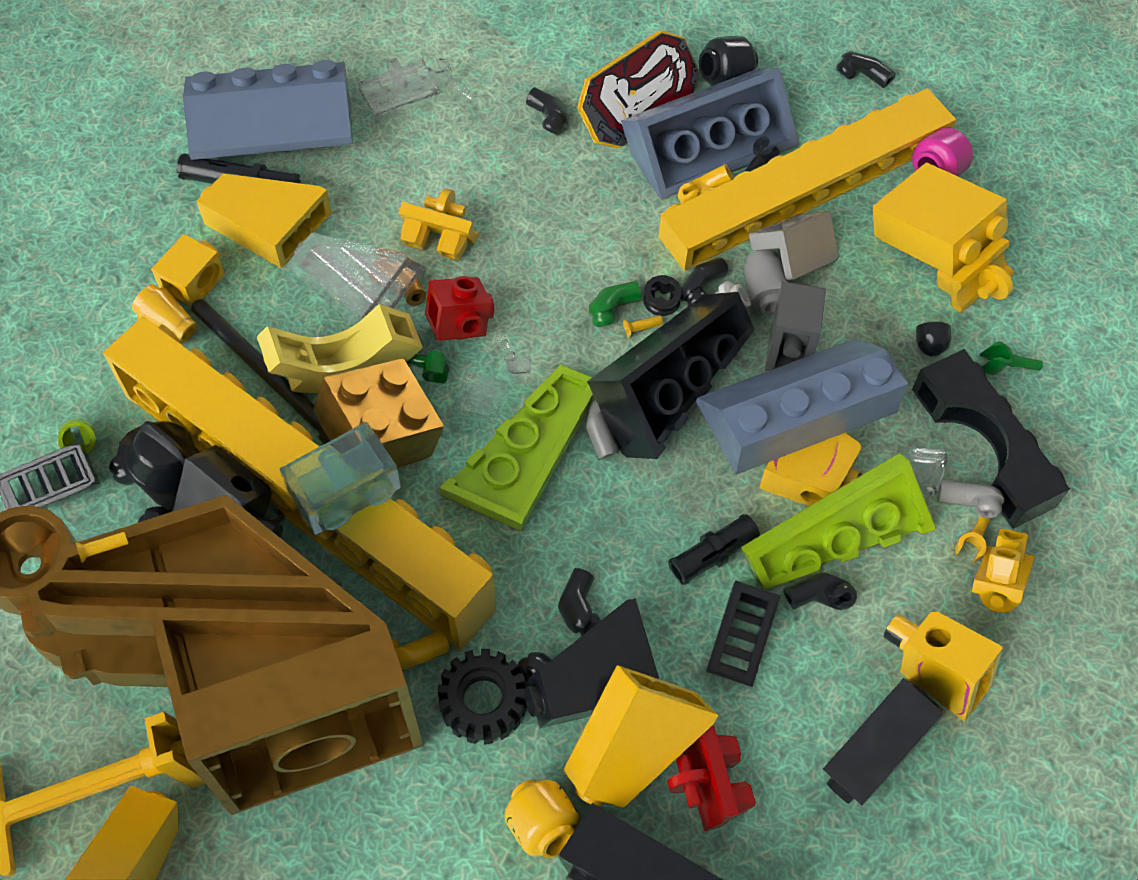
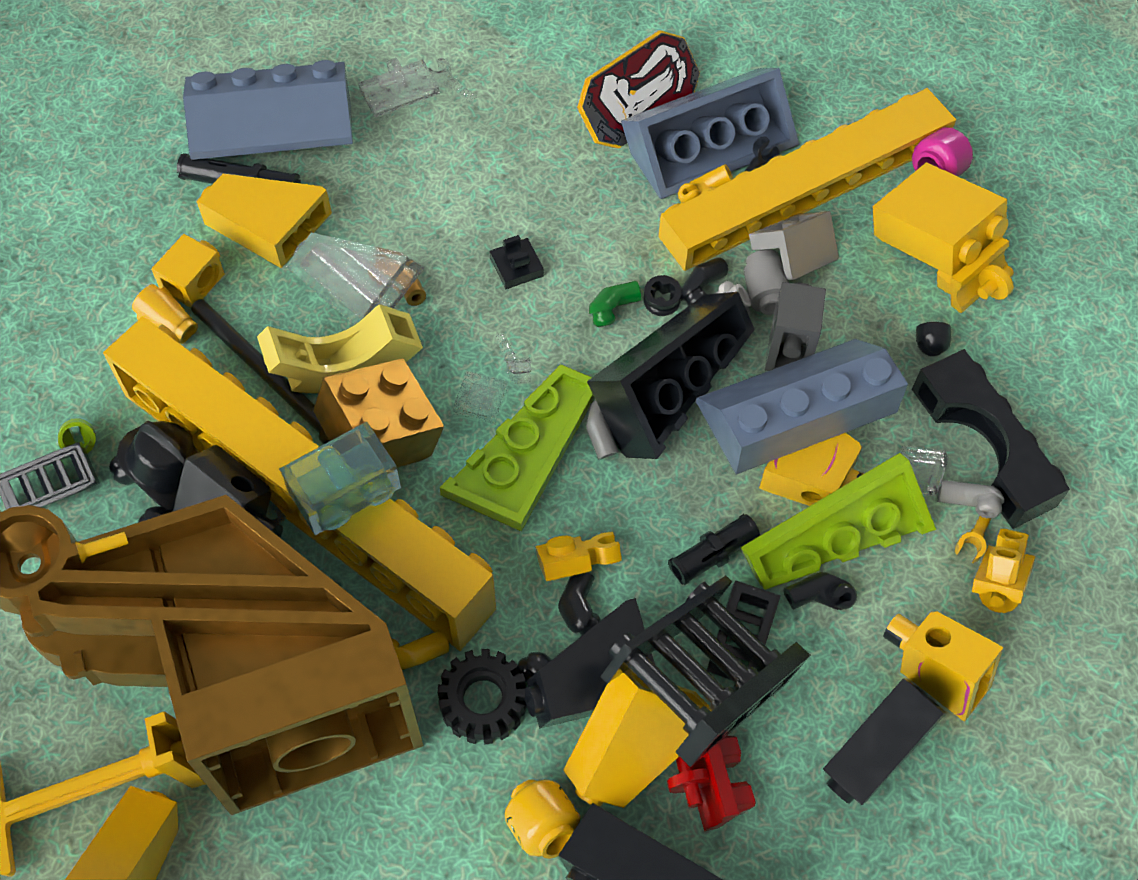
yellow hips [398,188,479,261] -> none
green hand [407,351,449,384] -> none
red brick [425,276,495,341] -> none
black arm [526,87,569,135] -> none
yellow piece [623,315,663,338] -> none
black head [699,35,758,86] -> none
black arm [836,51,896,88] -> none
green hand [979,342,1043,375] -> none
none -> black tile [490,235,544,290]
none -> yellow plate [535,532,622,582]
none -> black fence [600,575,811,767]

